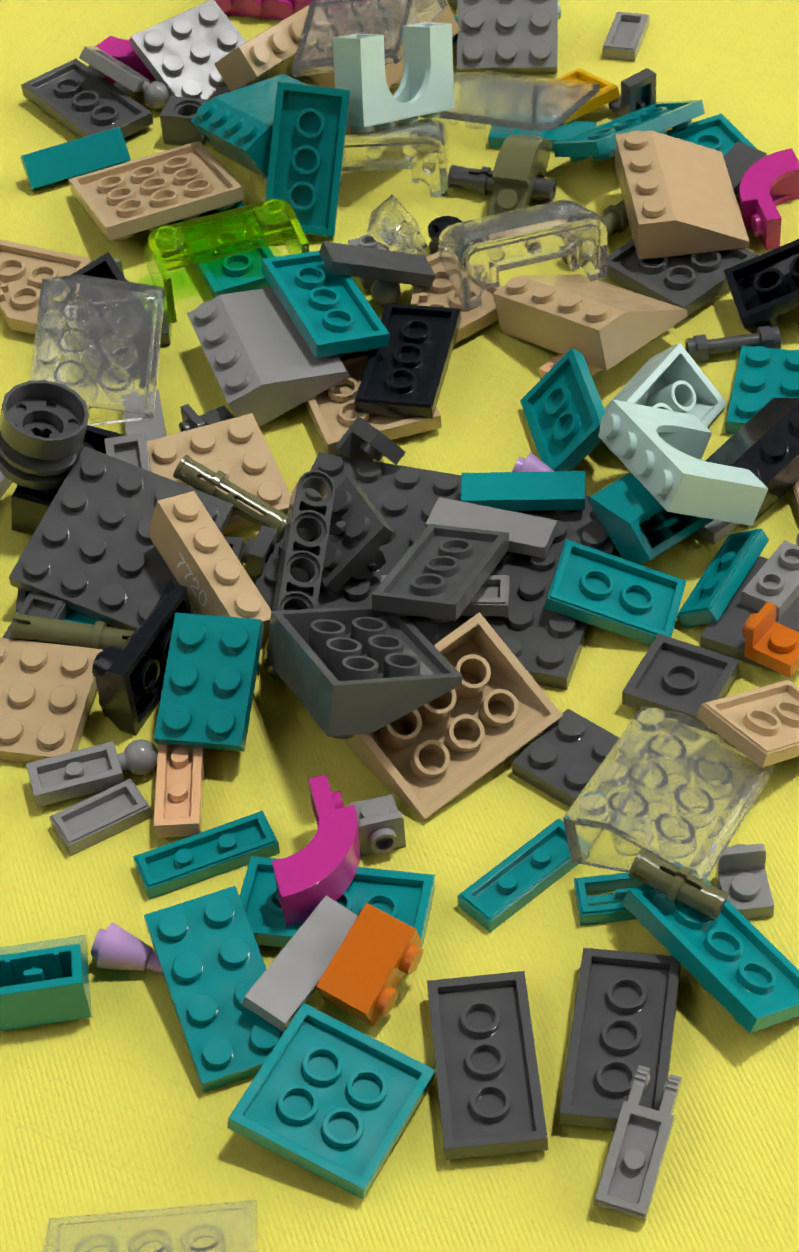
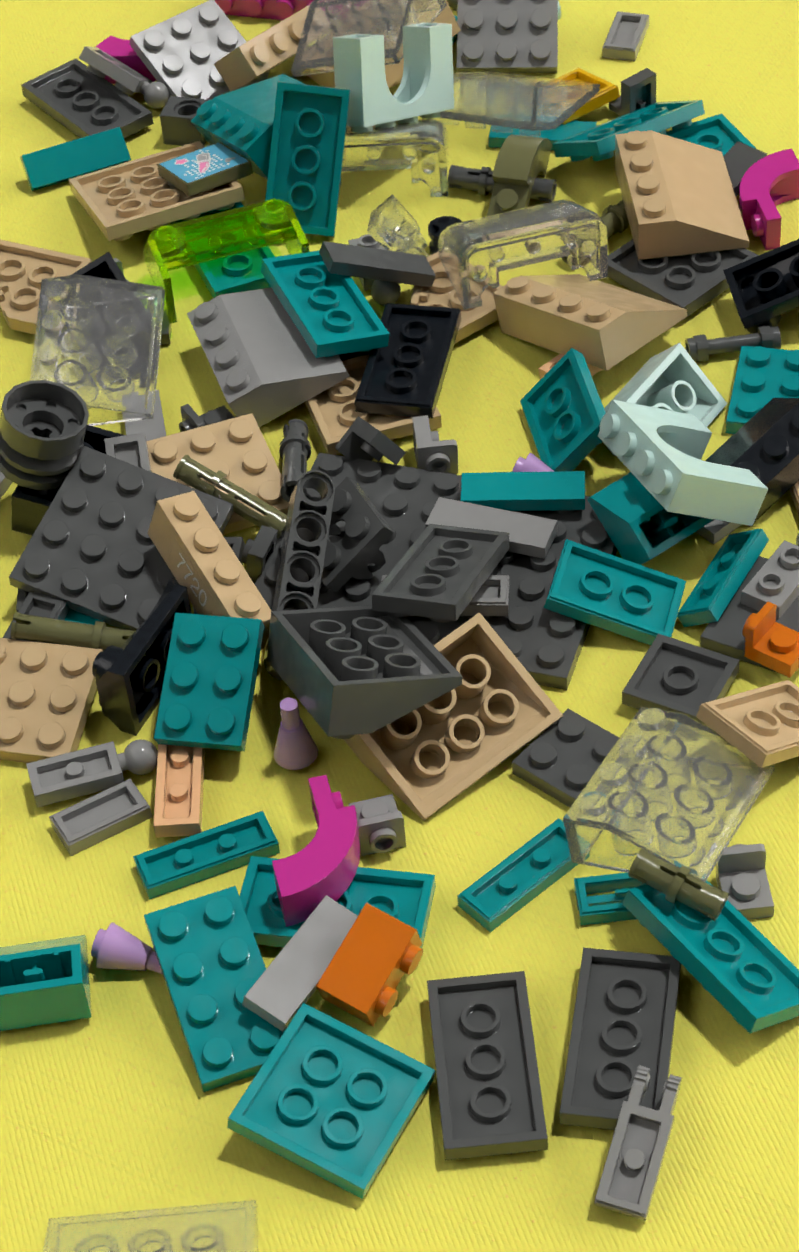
none -> tile [157,142,253,197]
none -> lavender cone [274,697,318,770]
none -> dark grey pin [279,419,311,502]
none -> light grey bracket [412,415,458,474]

